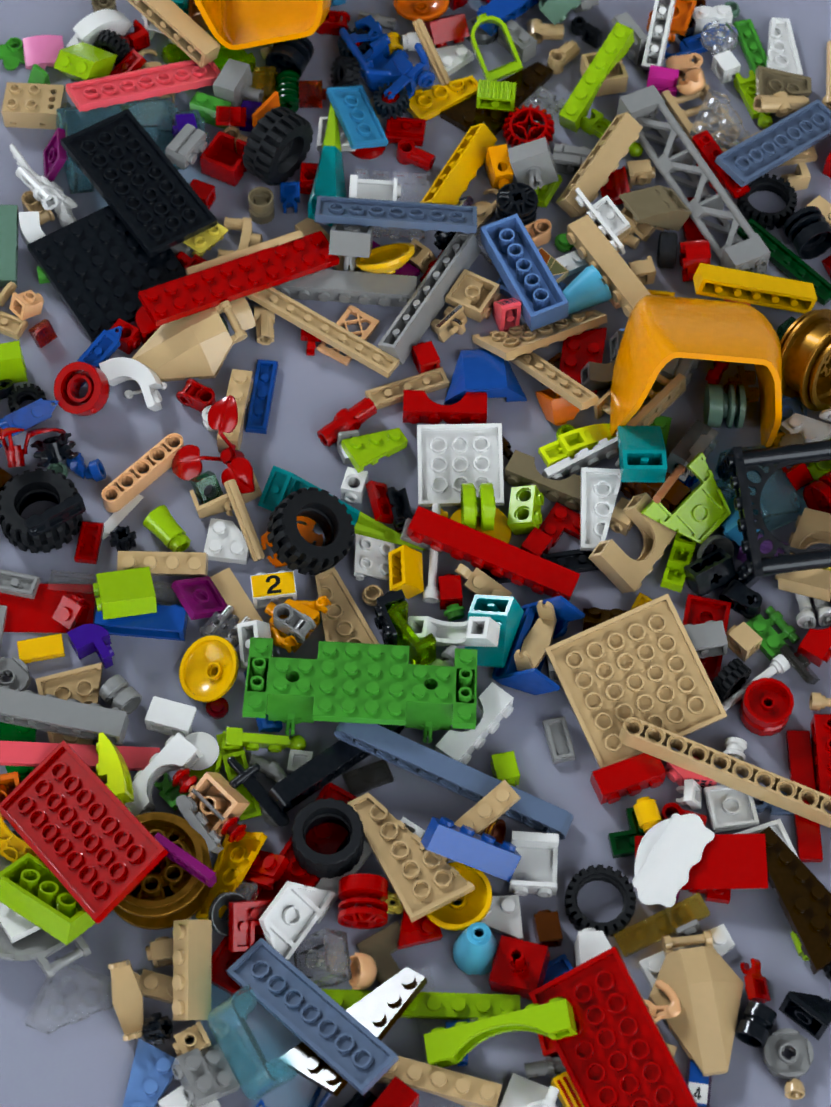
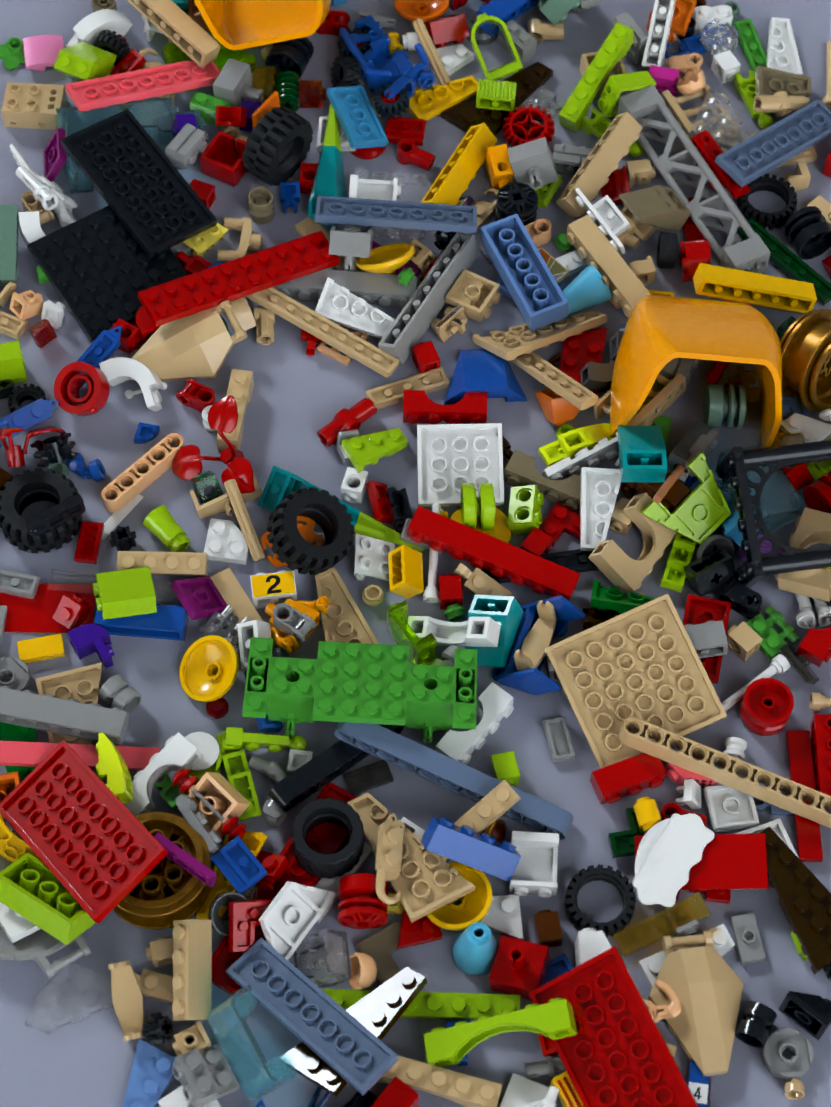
bright green slope [28,64,50,84] -> none
red panel [124,20,150,52] -> none
white panel [145,696,197,737] -> none
tan tile [186,230,303,275] -> none
black sword [227,756,289,827] -> none
blue tile [245,359,278,434] -> none
black bracket [374,589,405,645] -> none
coral slope [493,298,522,332] -> none
tan piece [547,40,580,75] -> none
black plate [571,16,602,49] -> none
black tyre [712,658,752,700] -> none
red plate [740,958,771,1003] -> none
none -> white tile [41,300,66,329]
none -> blue tile [134,422,160,444]
none -> blue plate [210,836,268,895]
none -> white wing [315,277,395,339]
none -> tan plate [375,812,404,904]
none -> bright green plate [397,267,416,287]
none -> green wing [590,580,655,614]
none -> lime window [597,71,657,117]
none -> light grey plate [730,913,766,965]

